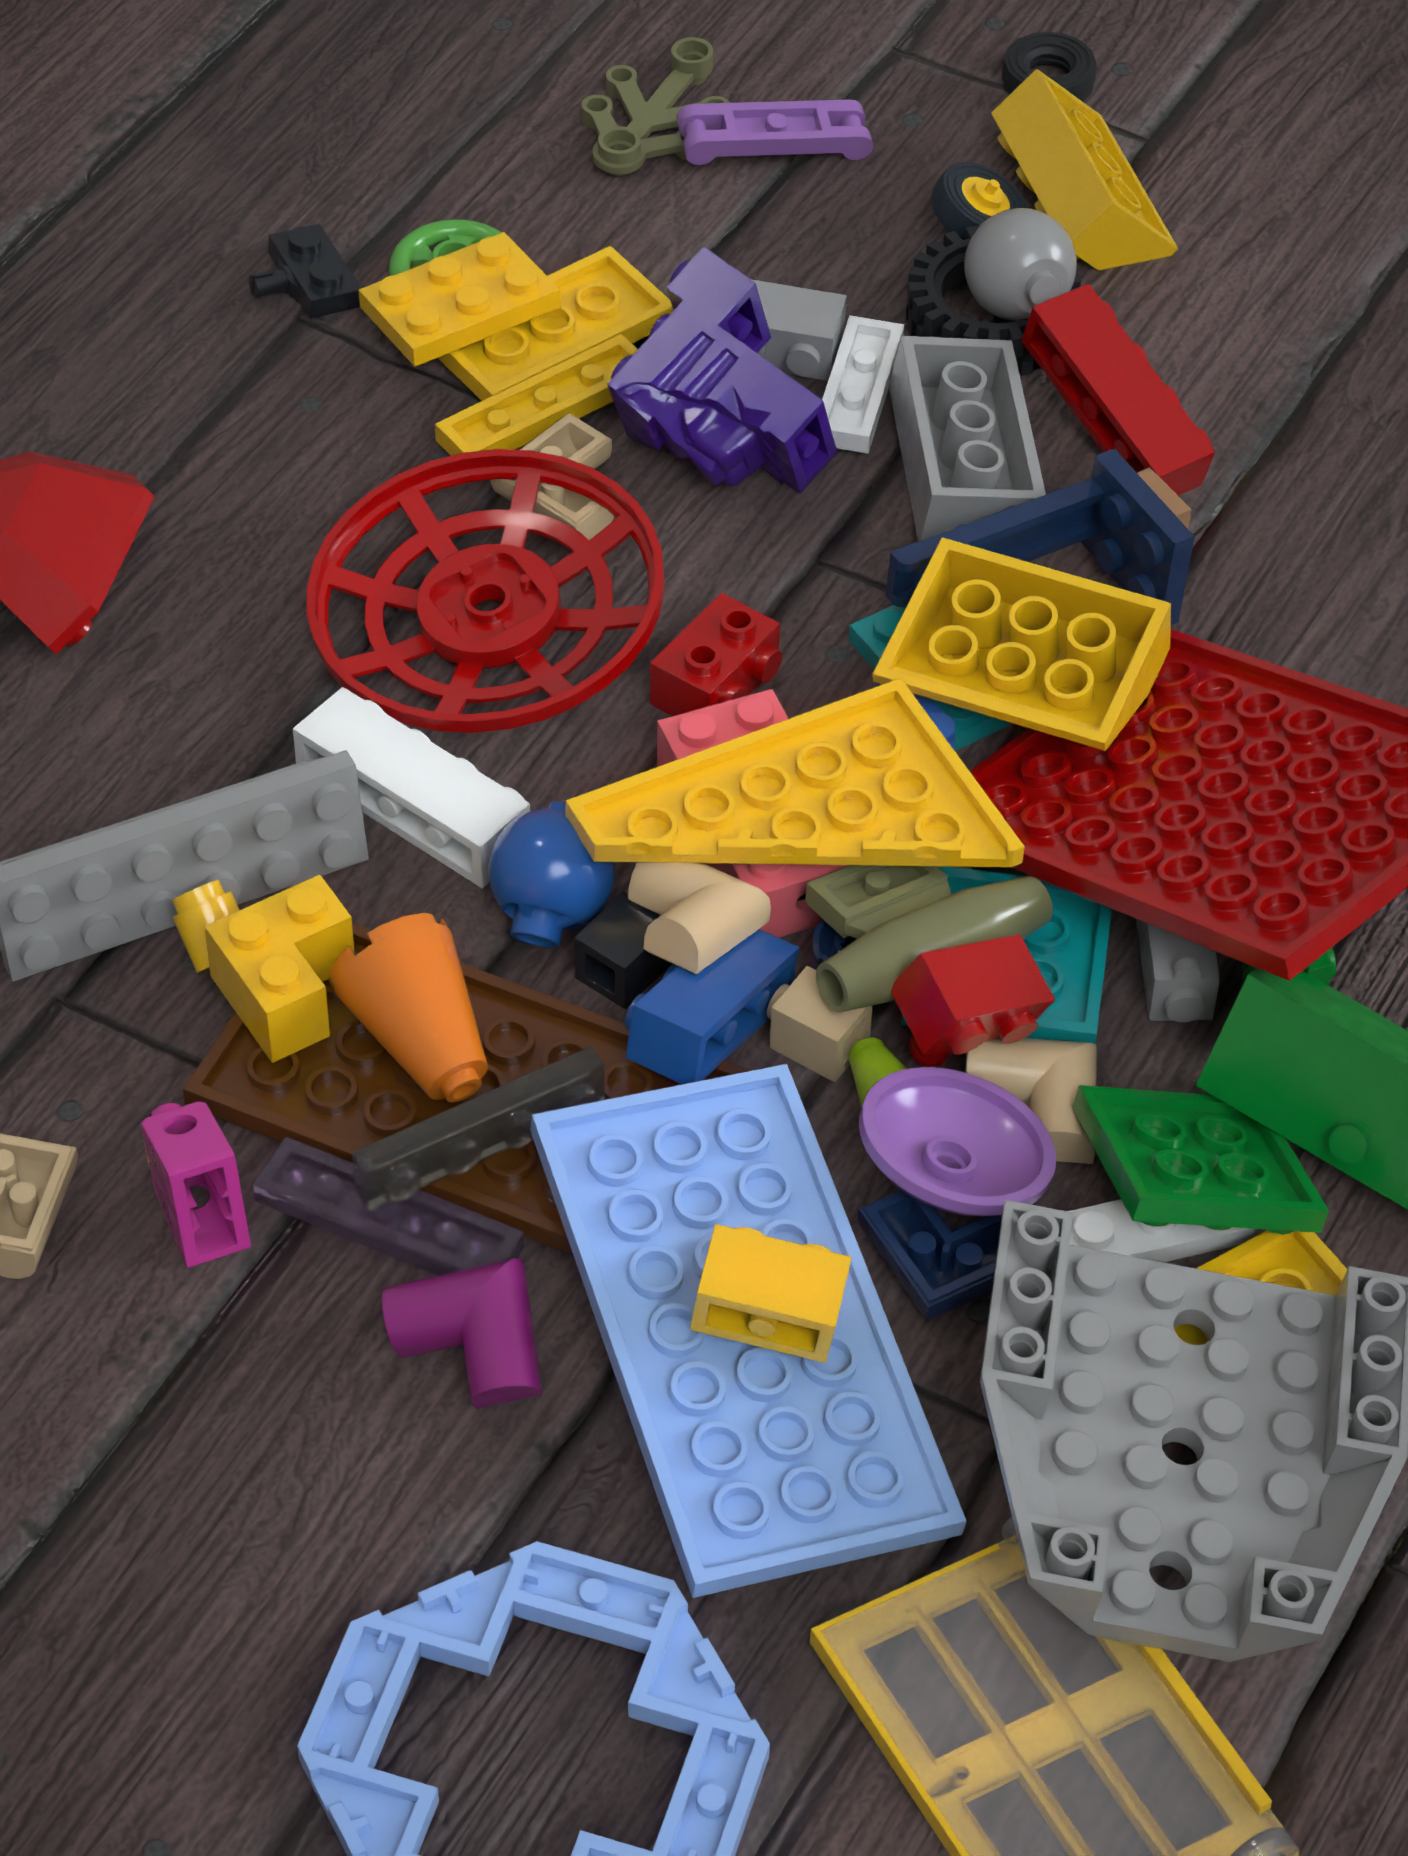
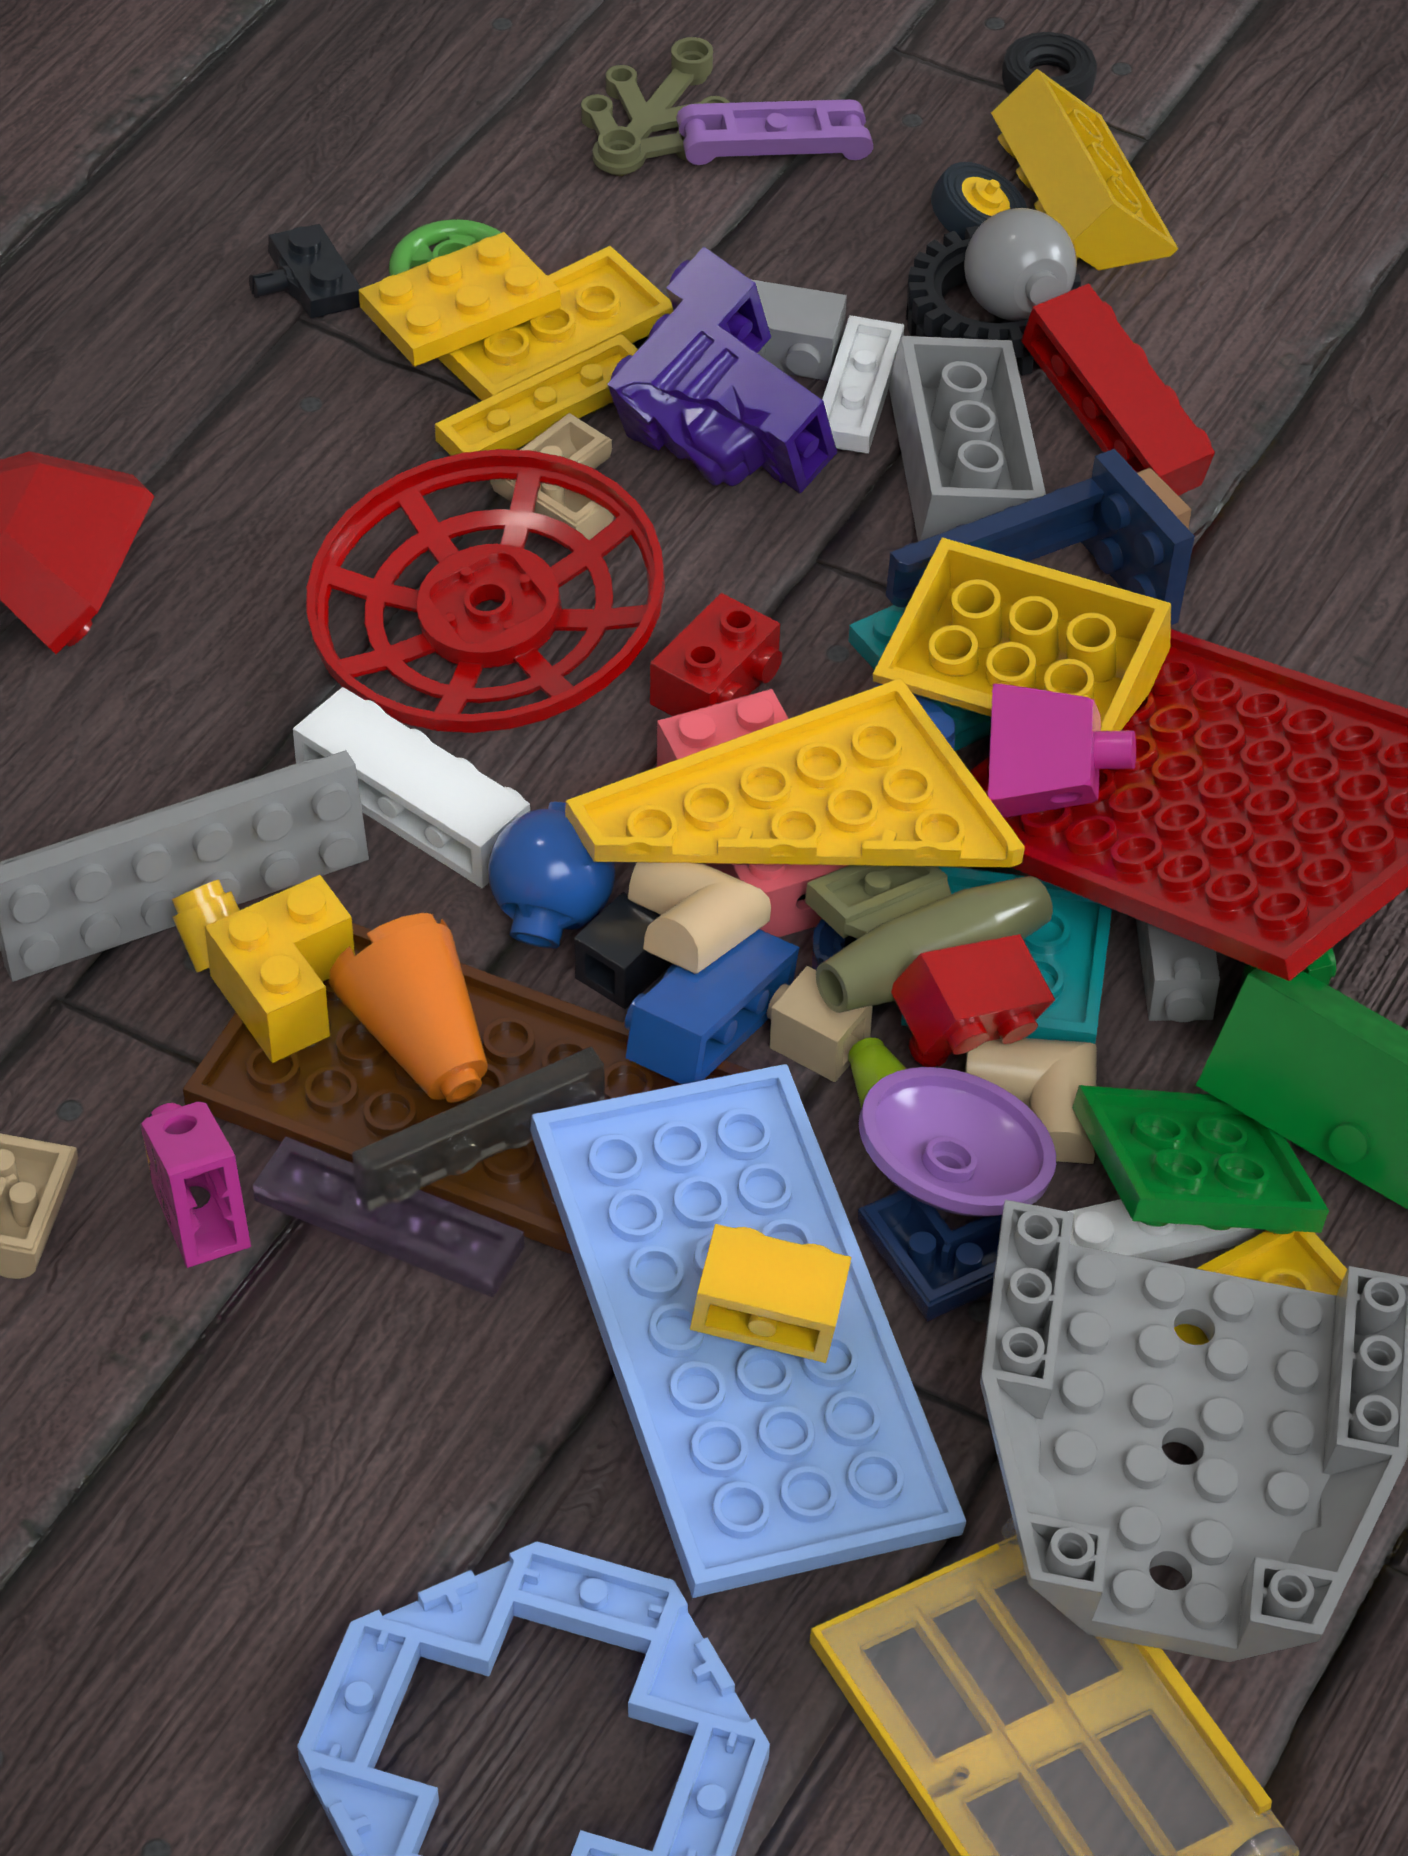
magenta brick [382,1258,543,1409] -> none
none -> dark pink torso [988,684,1136,817]

